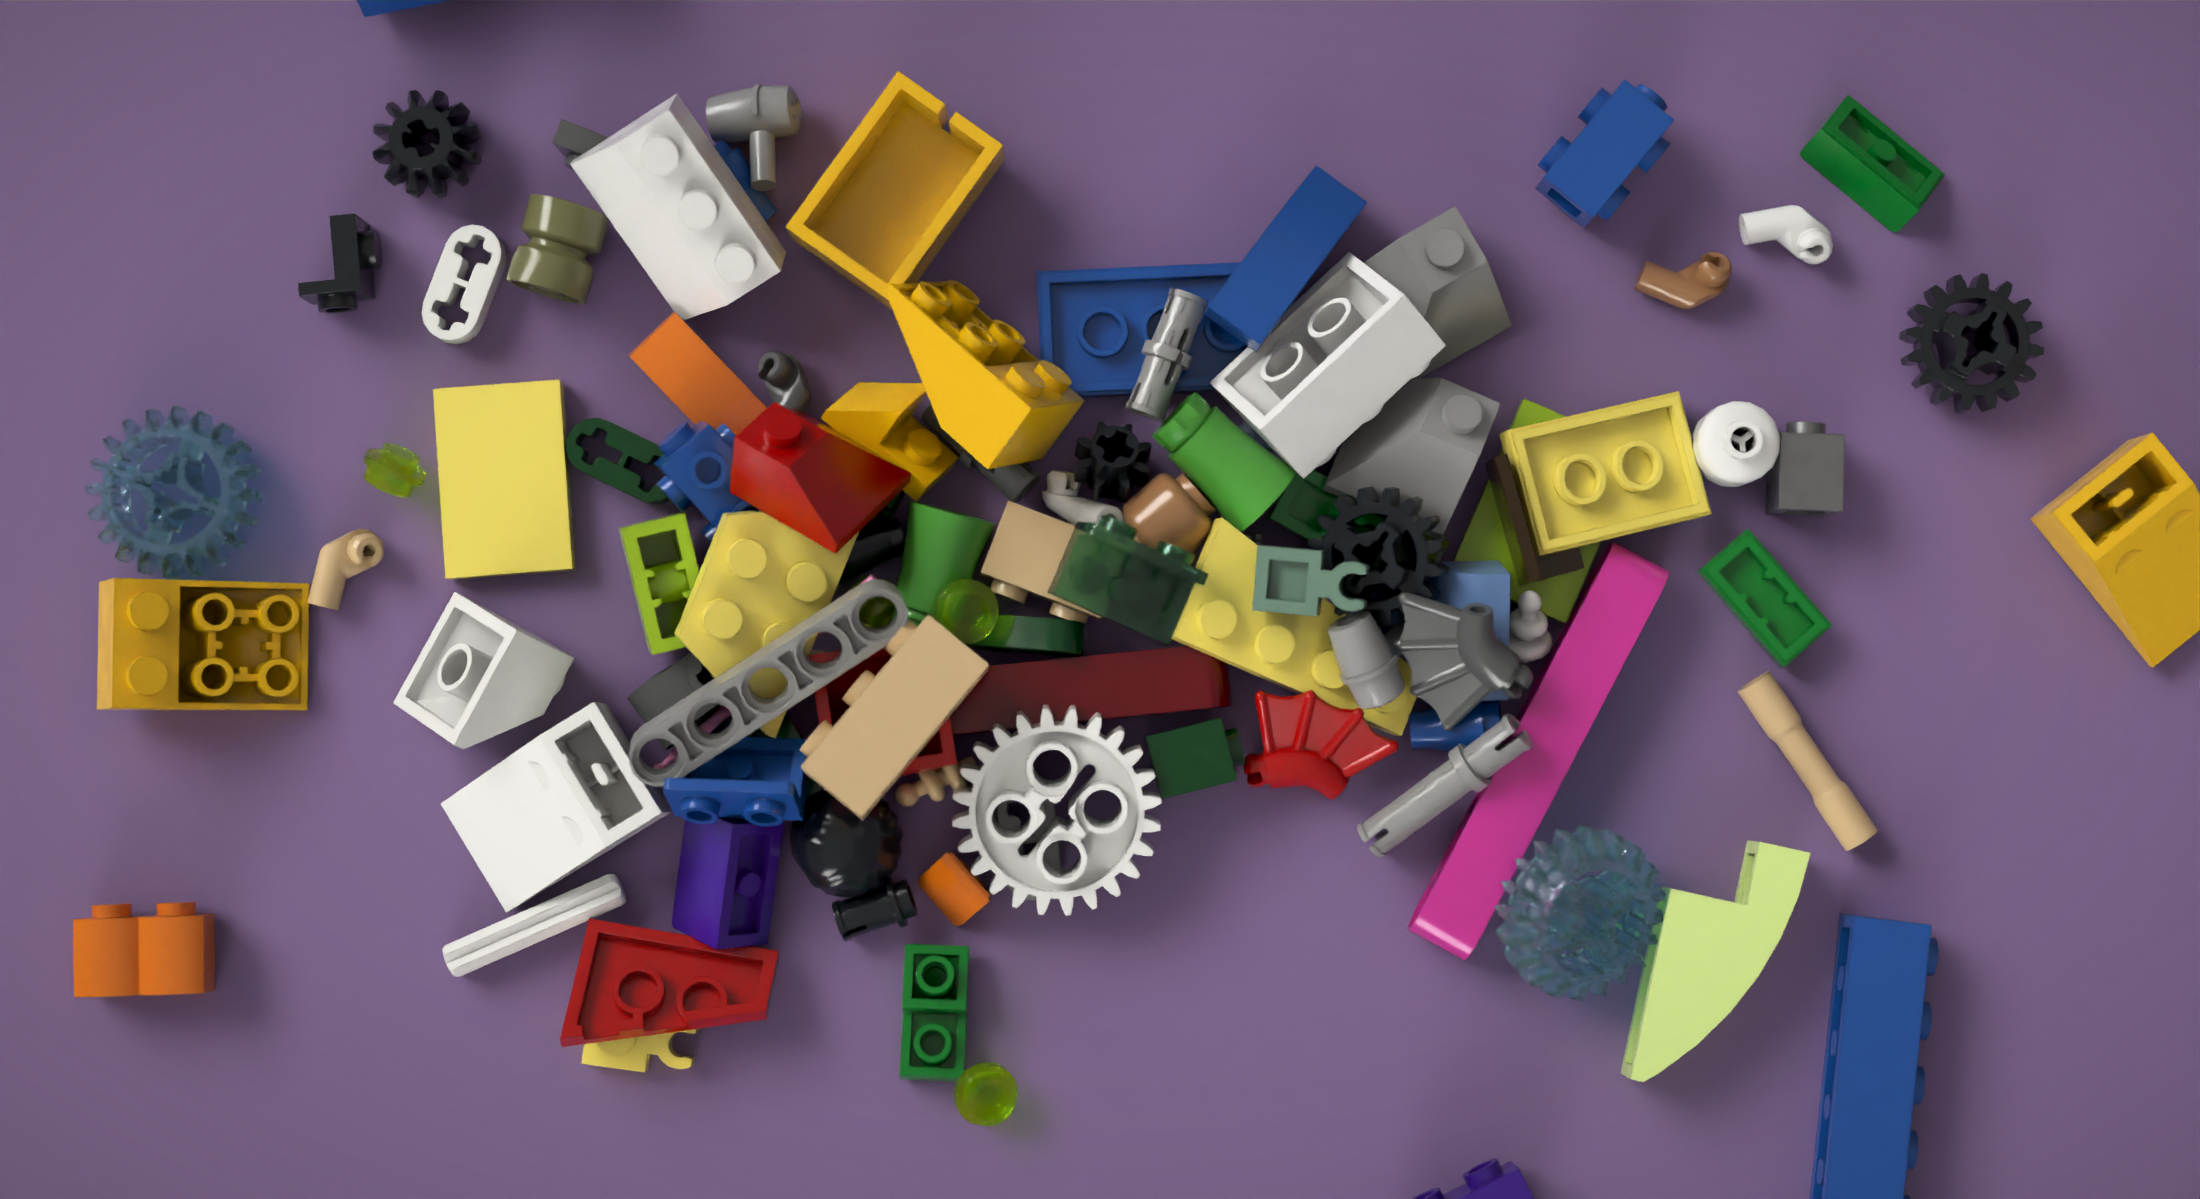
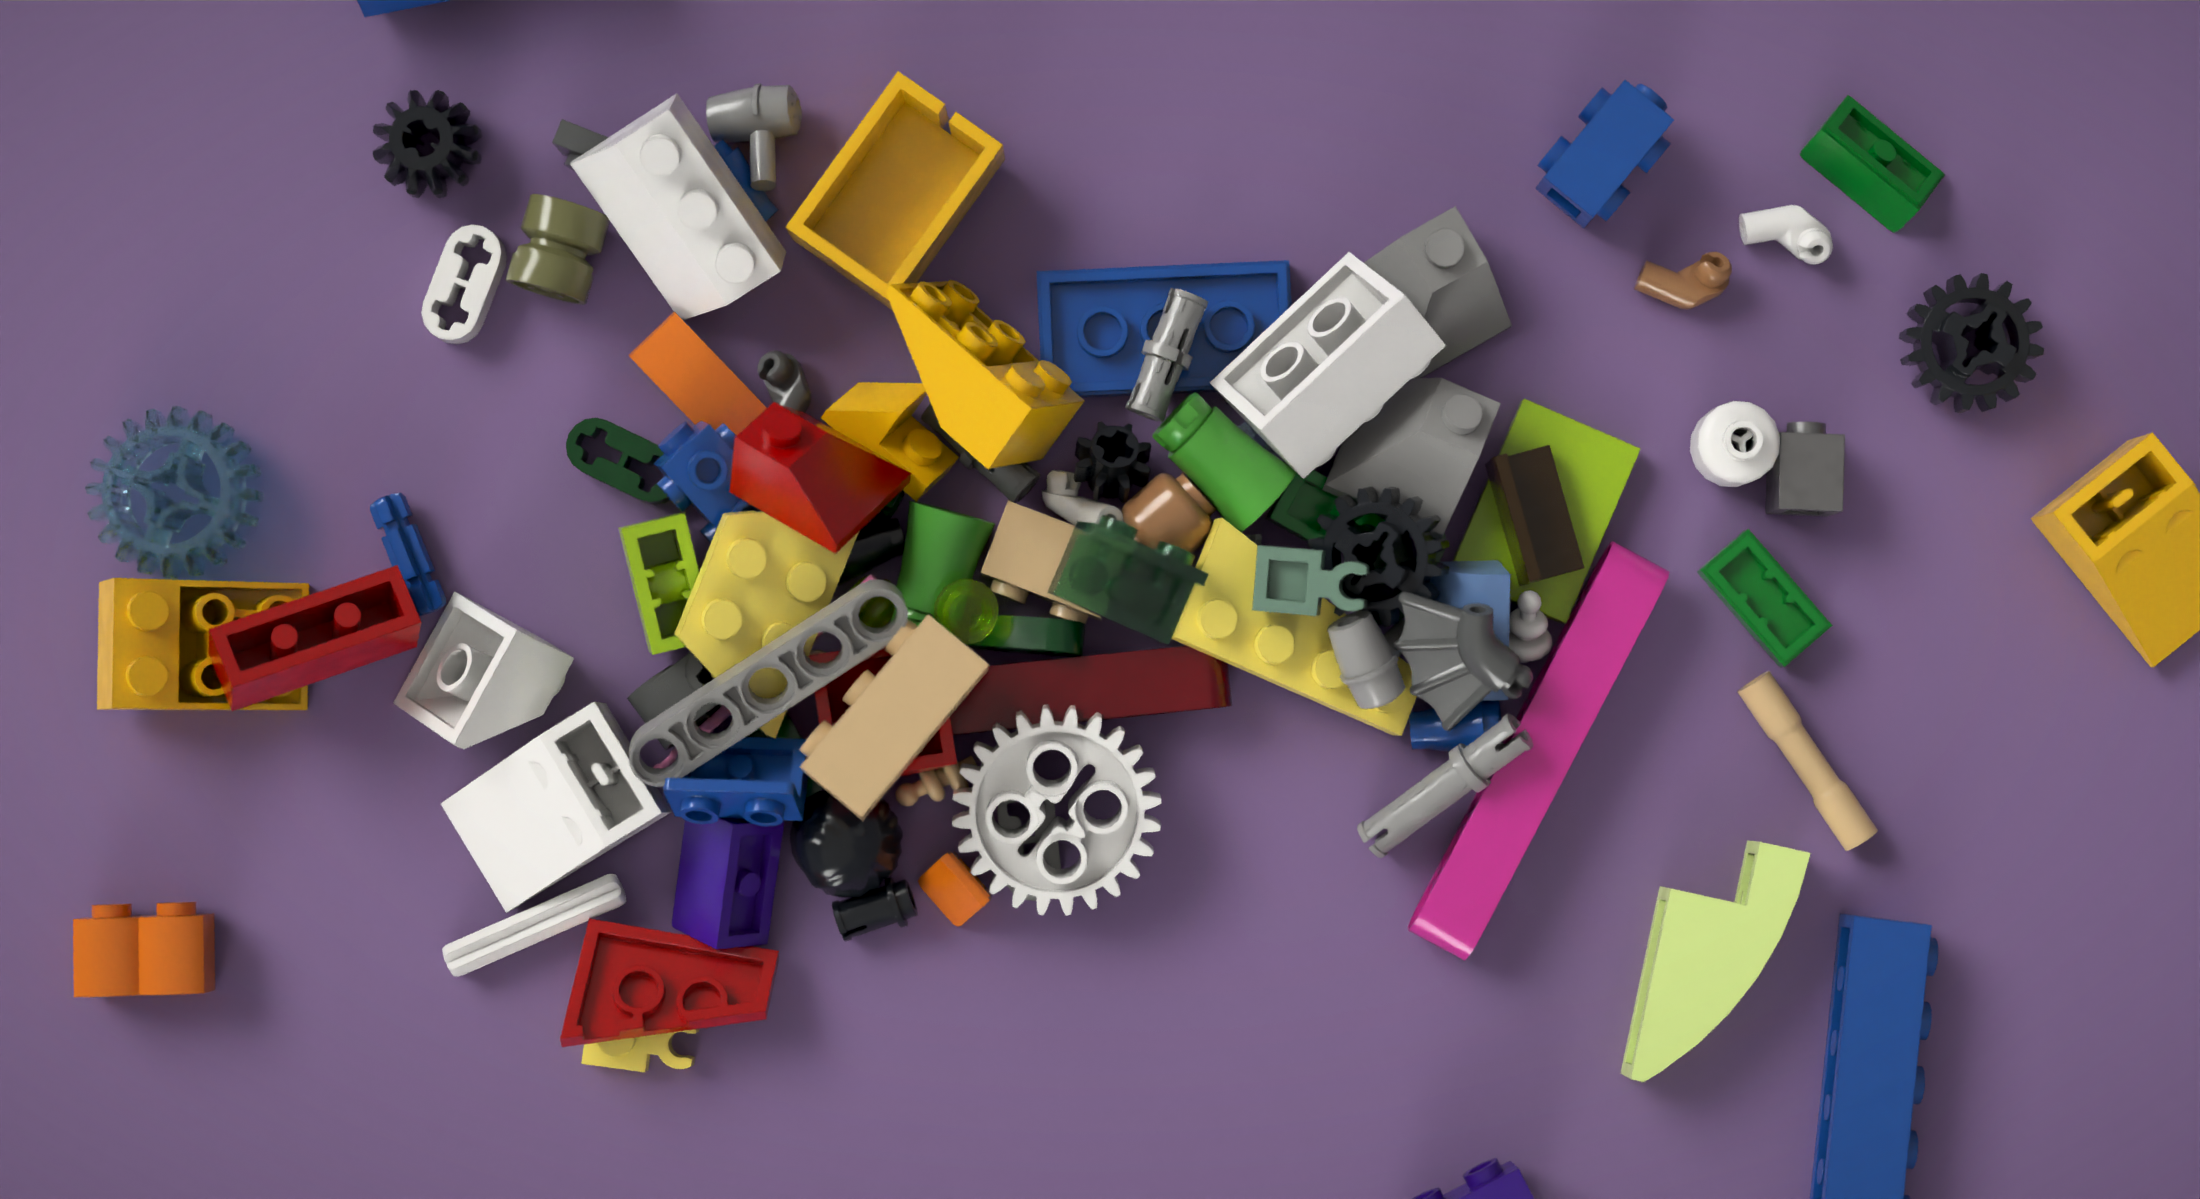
black bracket [298,214,382,313] -> none
tan arm [307,529,384,610] -> none
clear neon green plate [363,443,427,498] -> none
light yellow tile [433,379,576,580] -> none
green slope [899,944,970,1082] -> none
clear neon green plate [953,1062,1018,1126] -> none
dark green brick [1145,718,1245,799] -> none
blue slope [1205,165,1367,352] -> none
red arm [1243,690,1399,800] -> none
clear light blue gear [1494,825,1667,1001] -> none
light yellow tile [1499,391,1712,557] -> none
none -> red brick [209,565,422,711]
none -> blue axle [370,493,447,616]

